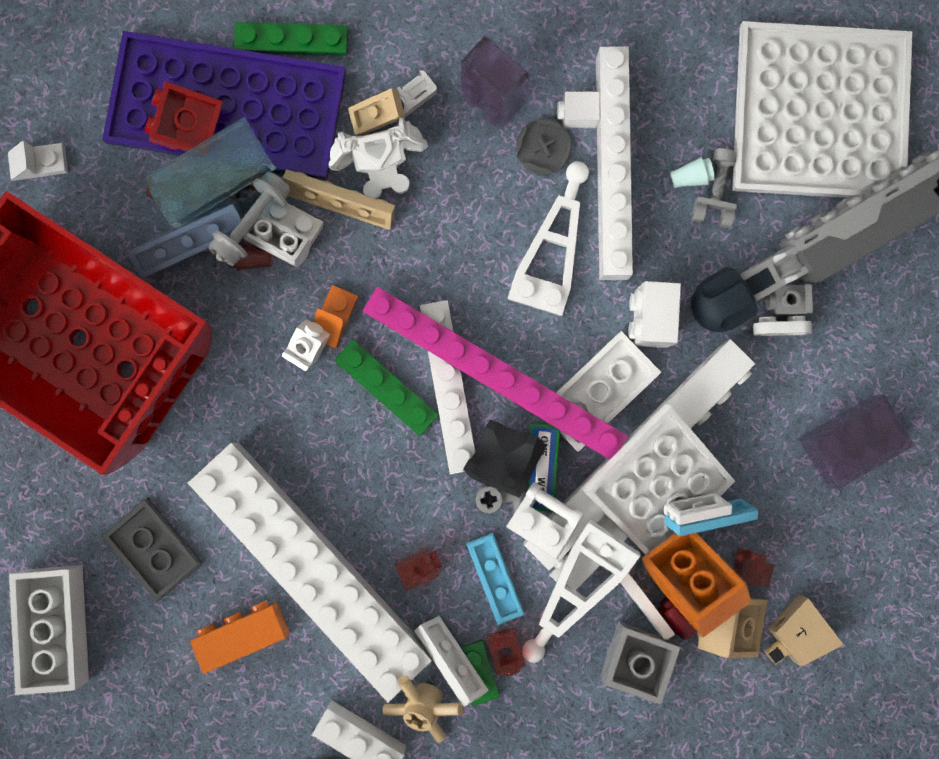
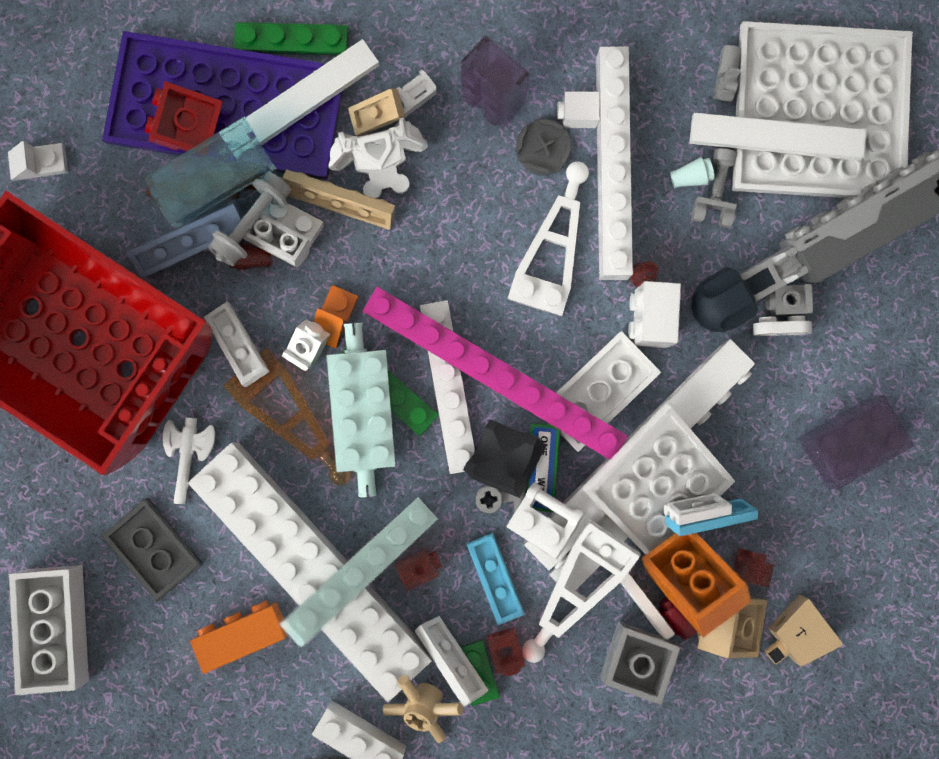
none -> white piece [163,417,215,504]
none -> white tile [204,301,270,387]
none -> white tile [221,39,380,161]
none -> clear orange plate [223,347,352,485]
none -> light aqua brick [280,497,438,647]
none -> light aqua plate [326,323,395,497]
none -> clear red cone [630,261,659,288]
none -> white tile [690,113,866,161]
none -> light grey bar [713,45,741,102]

